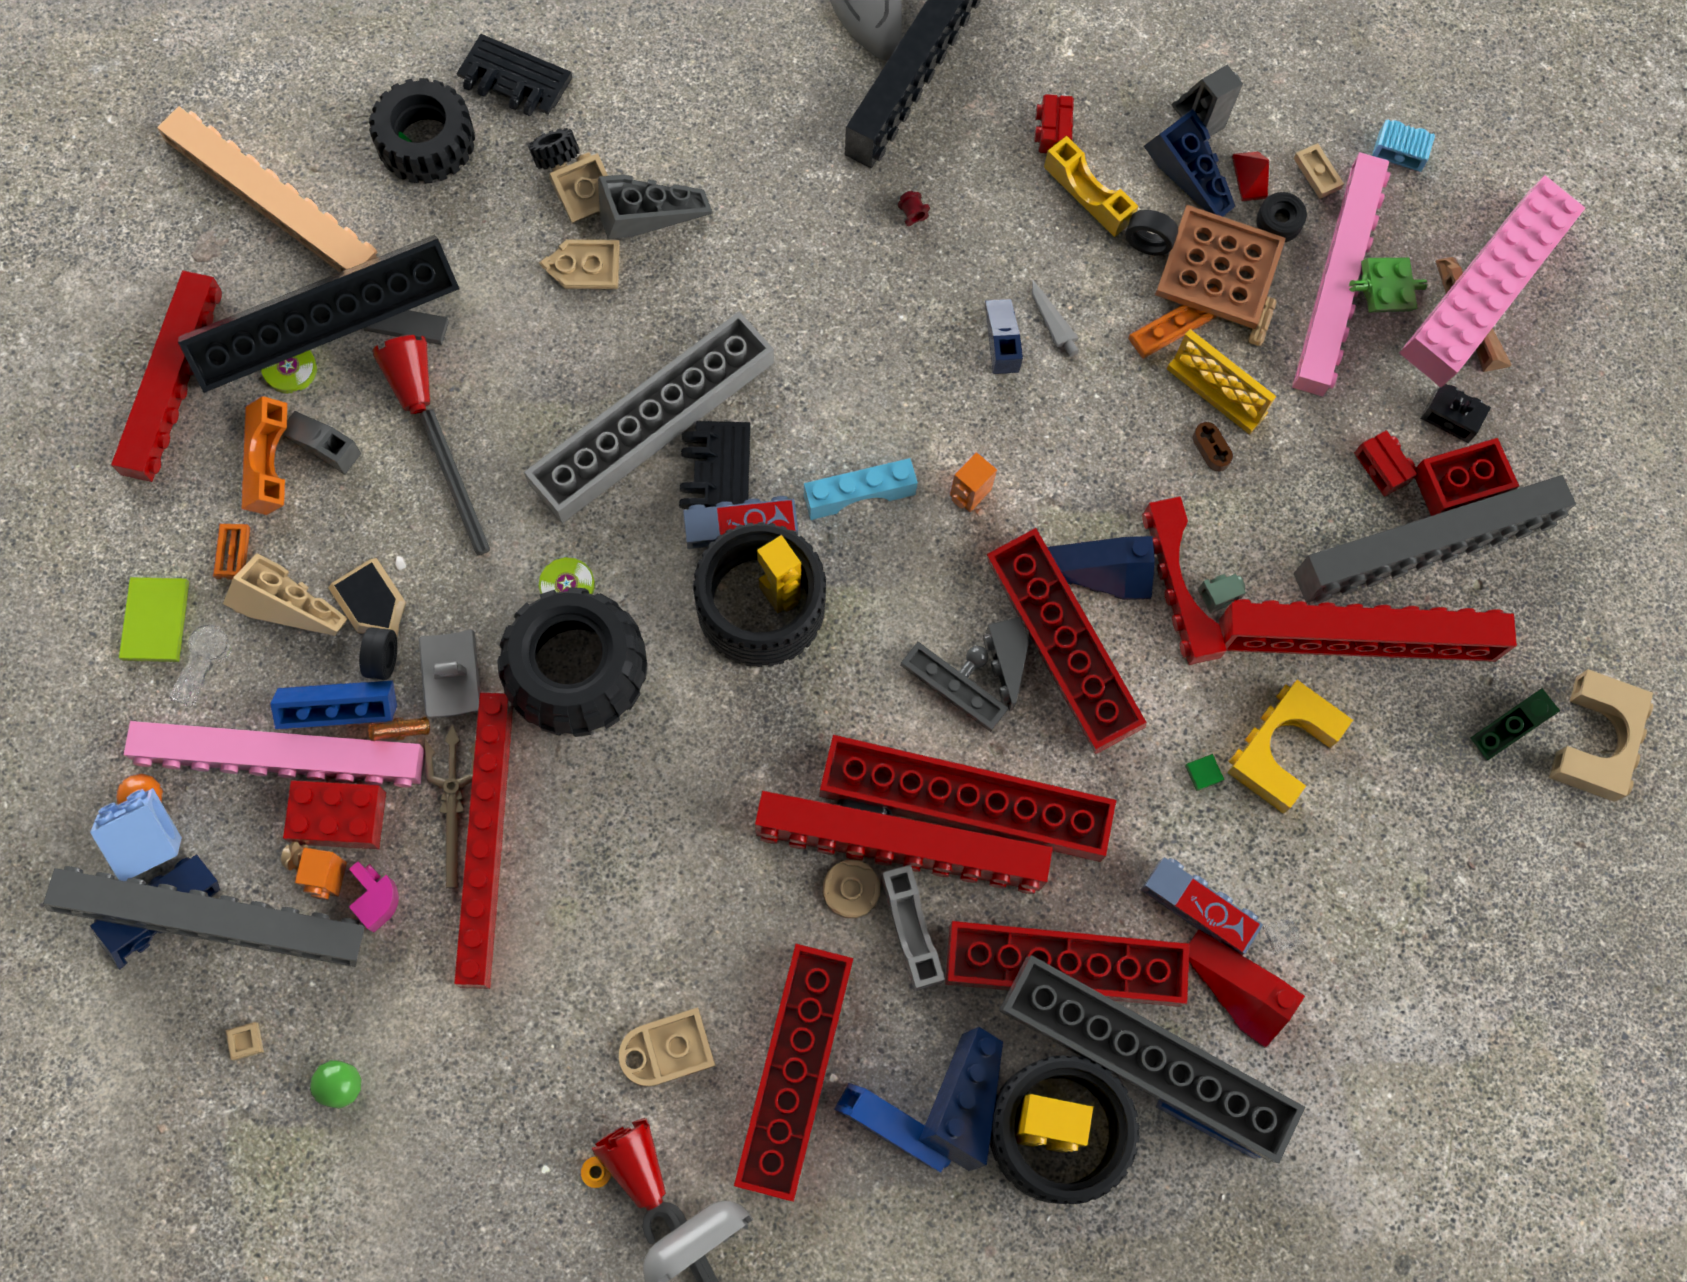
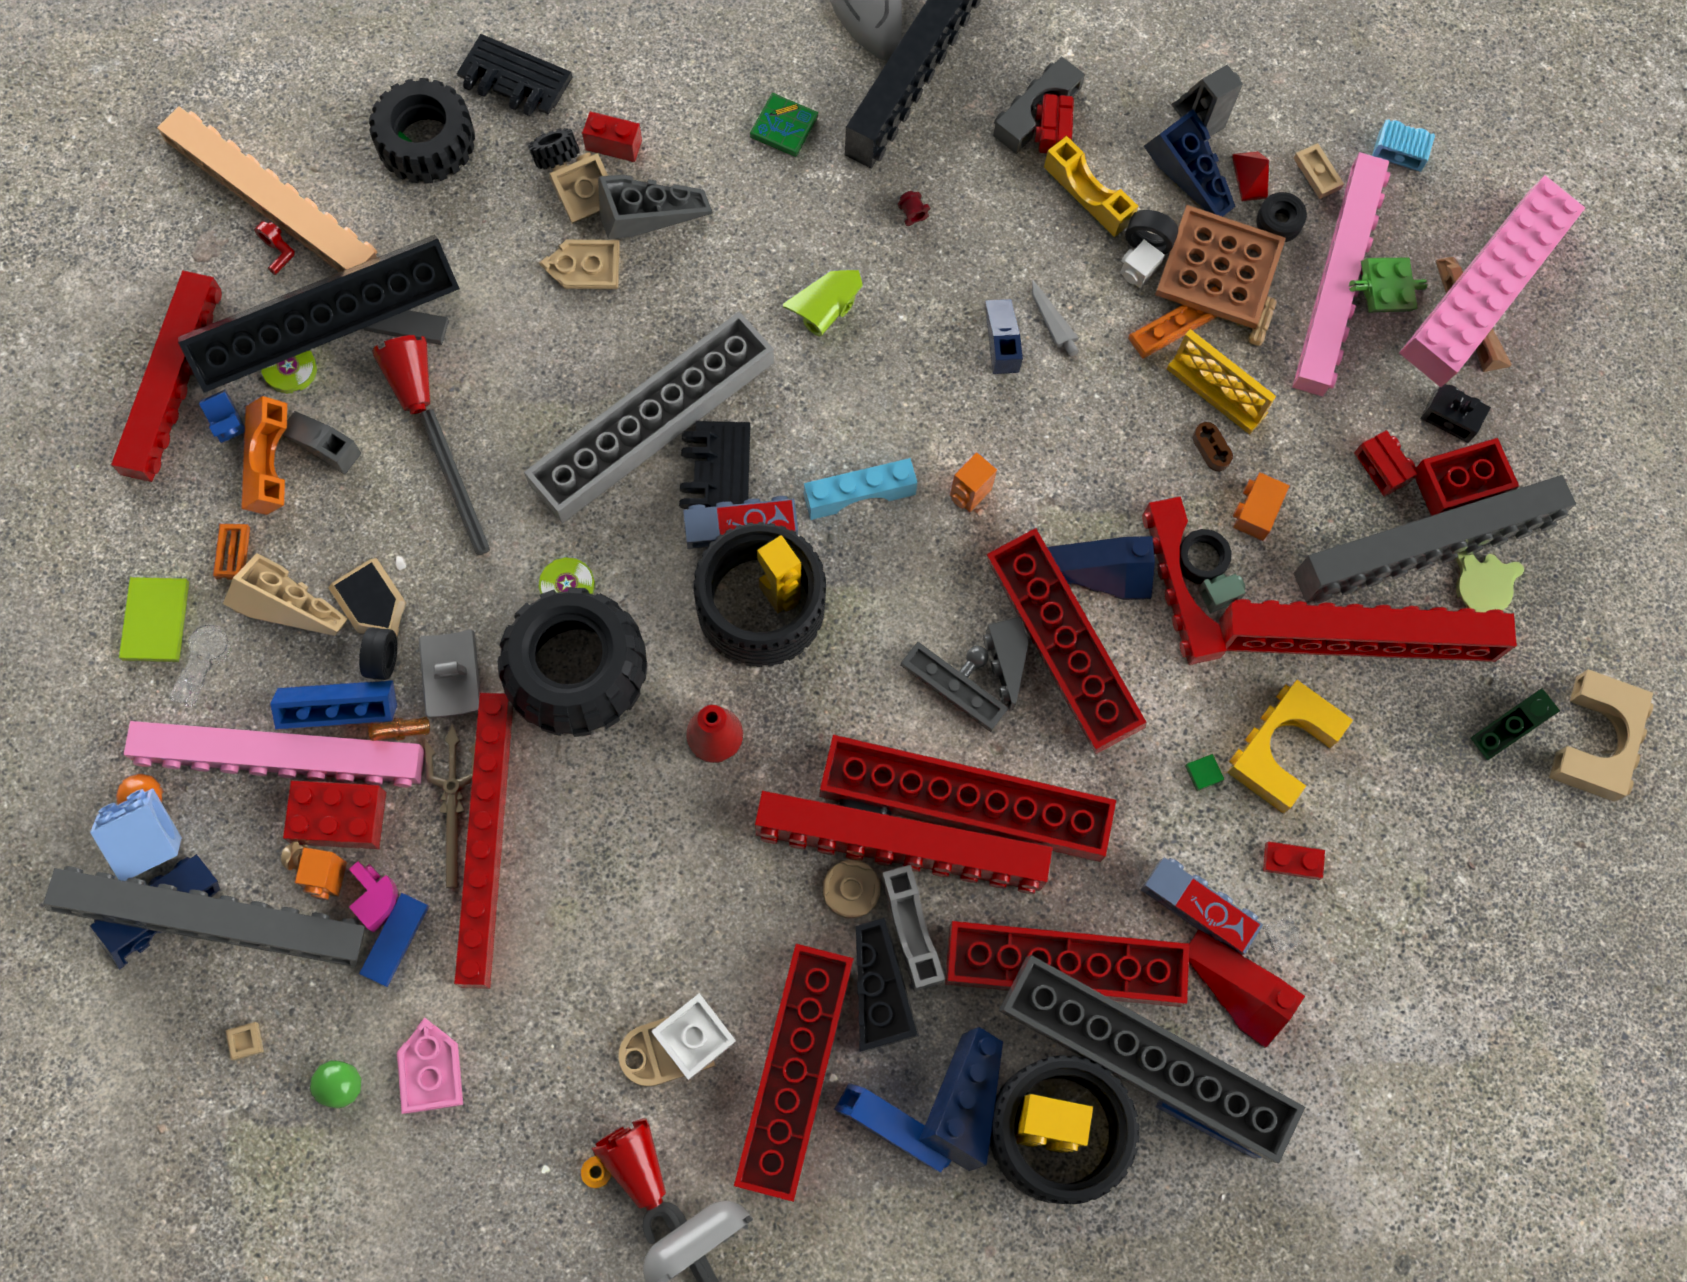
none -> blue brick [199,389,245,443]
none -> red plate [254,221,295,275]
none -> blue tile [359,893,430,987]
none -> bright pink tile [397,1018,463,1114]
none -> red brick [582,111,642,162]
none -> white plate [651,993,736,1080]
none -> red cone [686,705,743,763]
none -> green tile [750,92,818,157]
none -> lime panel [783,270,863,337]
none -> black wedge [856,918,920,1053]
none -> dark grey arch [993,56,1085,154]
none -> white brick [1120,240,1164,289]
none -> black tyre [1179,529,1232,584]
none -> orange brick [1233,472,1290,541]
none -> red plate [1263,841,1325,880]
none -> yellowish green tile [1456,551,1524,612]

